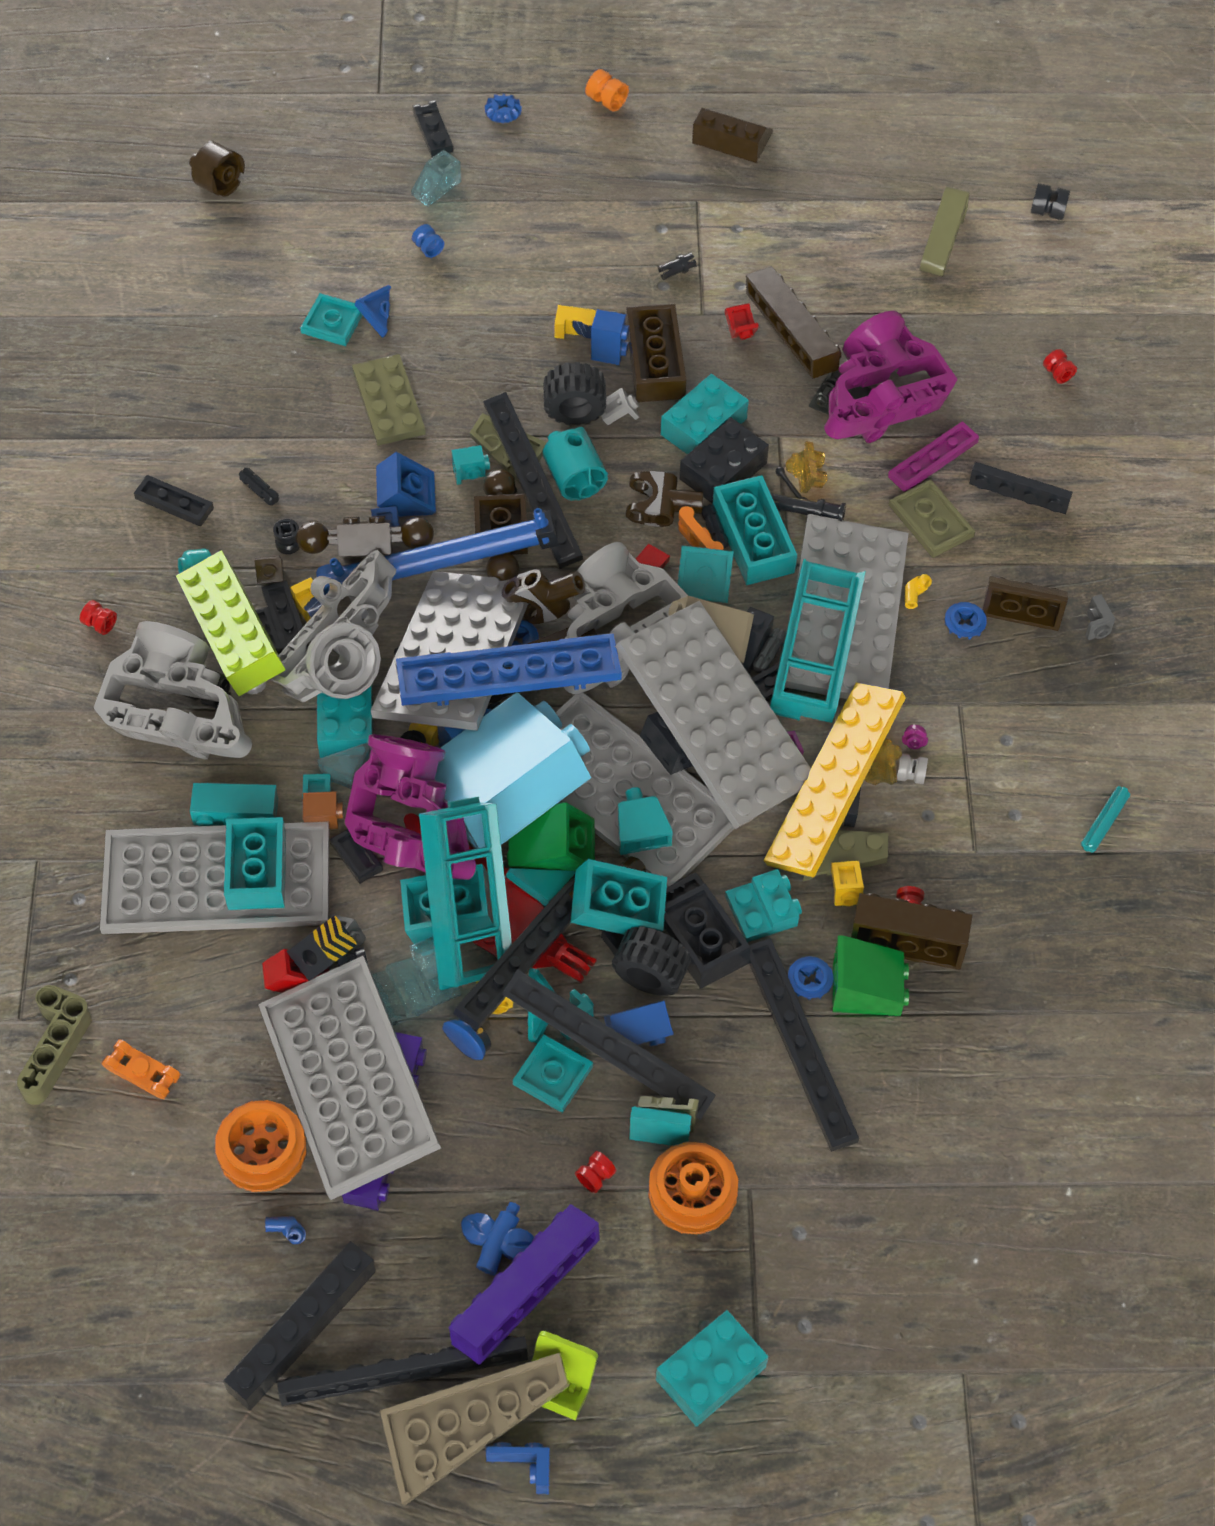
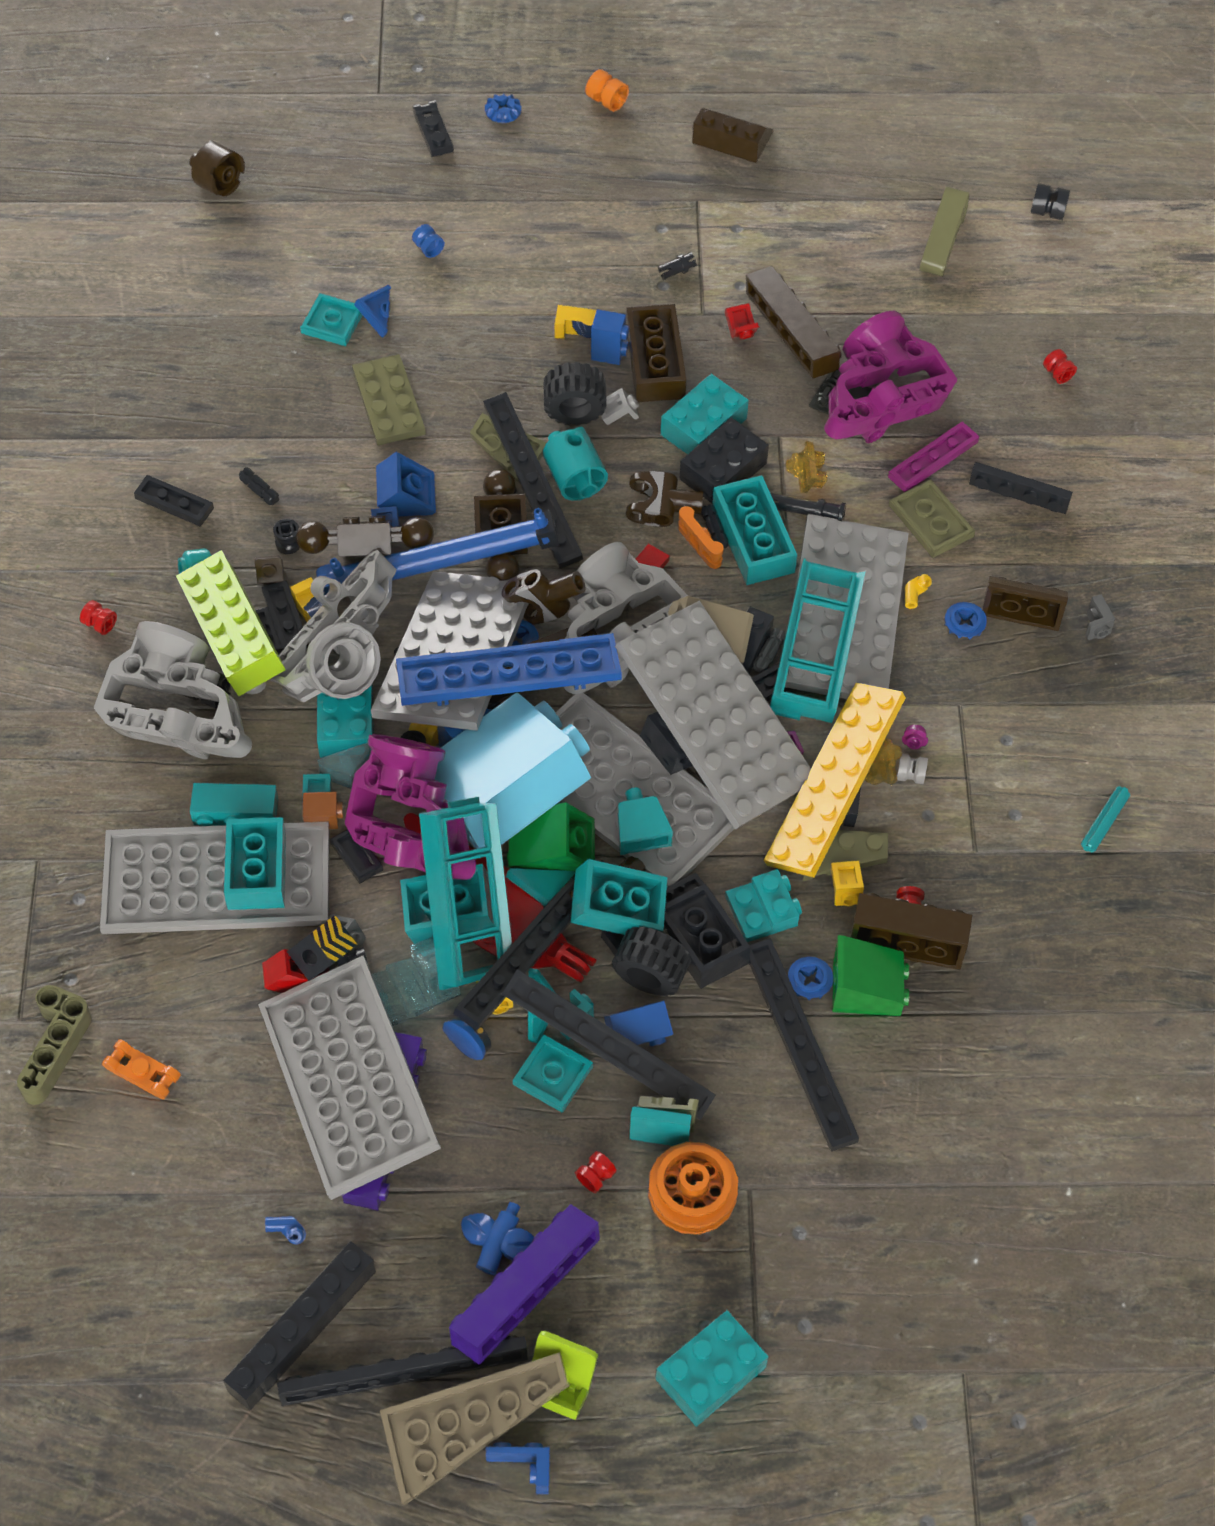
orange wheel [215,1100,306,1192] -> none
clear light blue slope [411,150,461,206] -> none
teal brick [451,445,490,485] -> none
teal tile [678,546,734,603] -> none
black hinge [775,467,808,500] -> none

